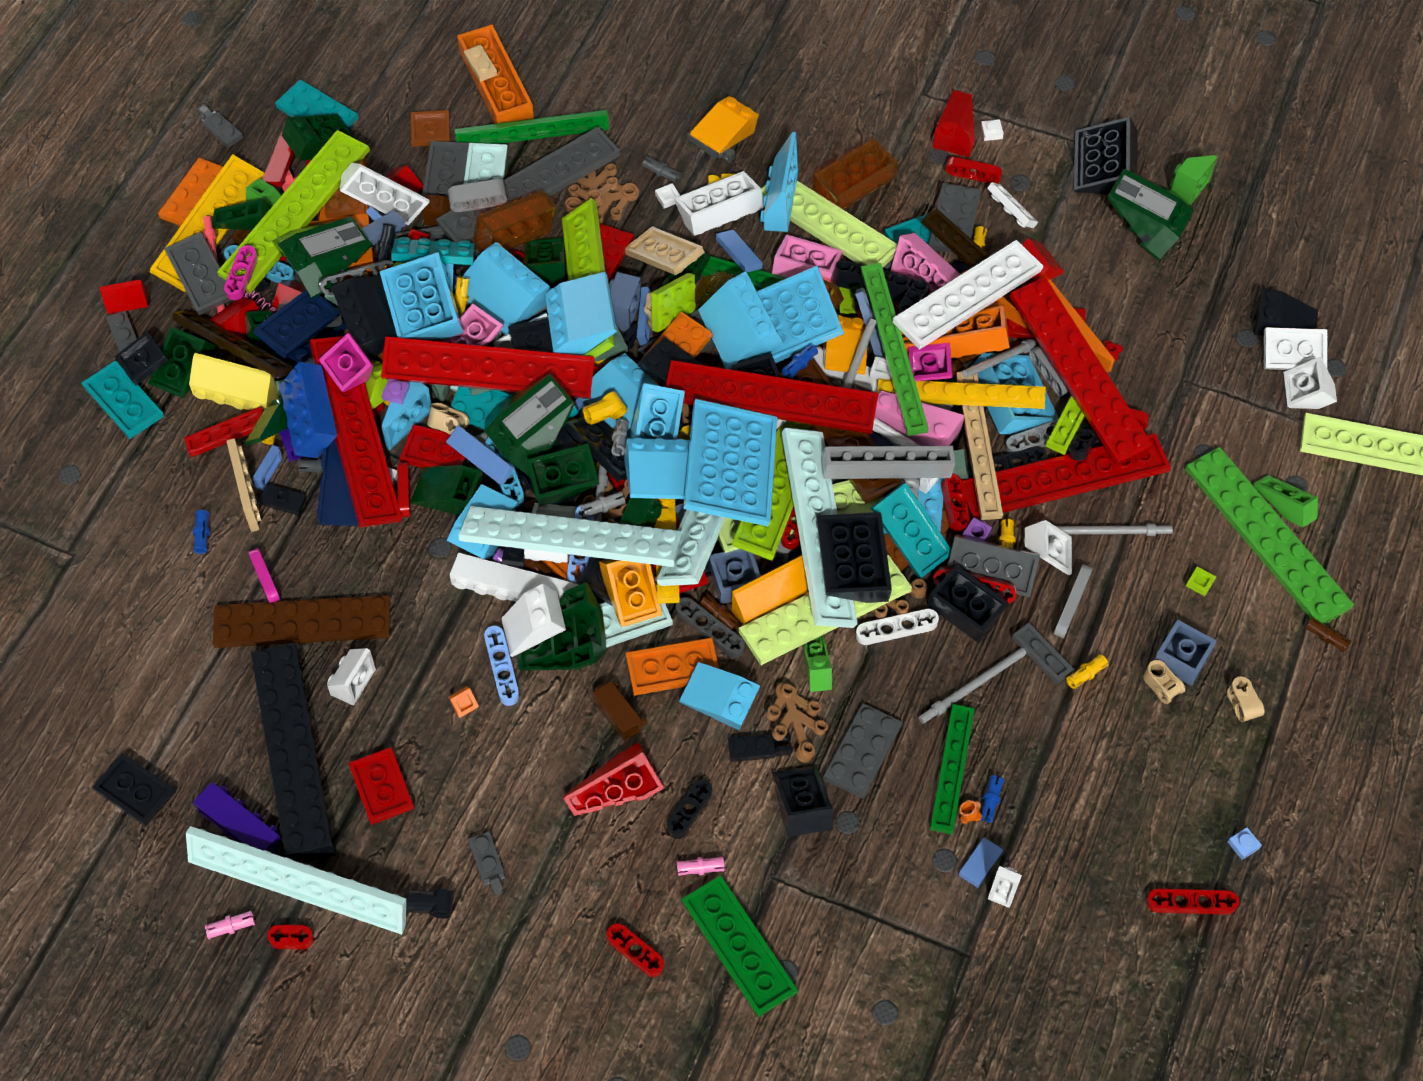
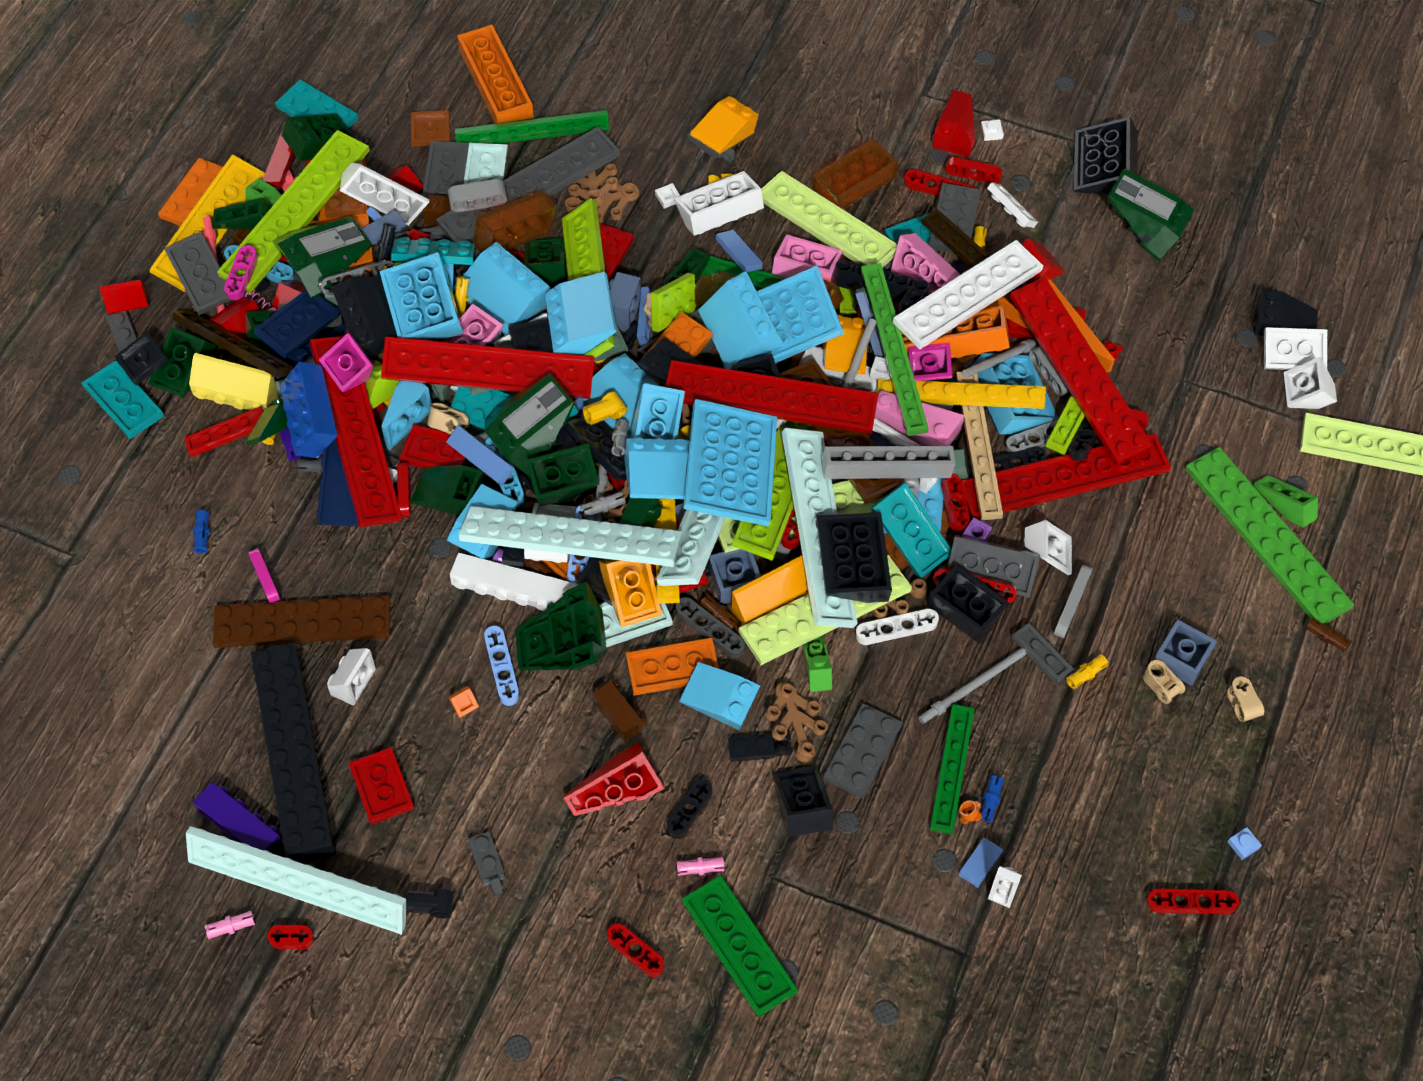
black plate [92,753,176,827] -> none
dark grey hinge [198,105,243,148] -> none
tan plate [227,438,262,532] -> none
medium blue tile [252,445,283,491] -> none
black plate [258,484,307,516] -> none
medium lavender plate [382,379,410,405] -> none
tan plate [464,45,497,82] -> none
white slope [501,584,566,657] -> none
tan plate [625,227,704,275] -> none
dark grey pin [642,156,681,184] -> none
medium azure slope [761,132,798,232] -> none
blue pin [782,344,818,379] -> none
yellow pin [999,519,1016,548] -> none
light grey bar [1056,523,1173,536] -> none
bright green slope [1170,155,1217,205] -> none
lime plate [1186,567,1216,596] -> none
none -> red beam [904,169,977,197]

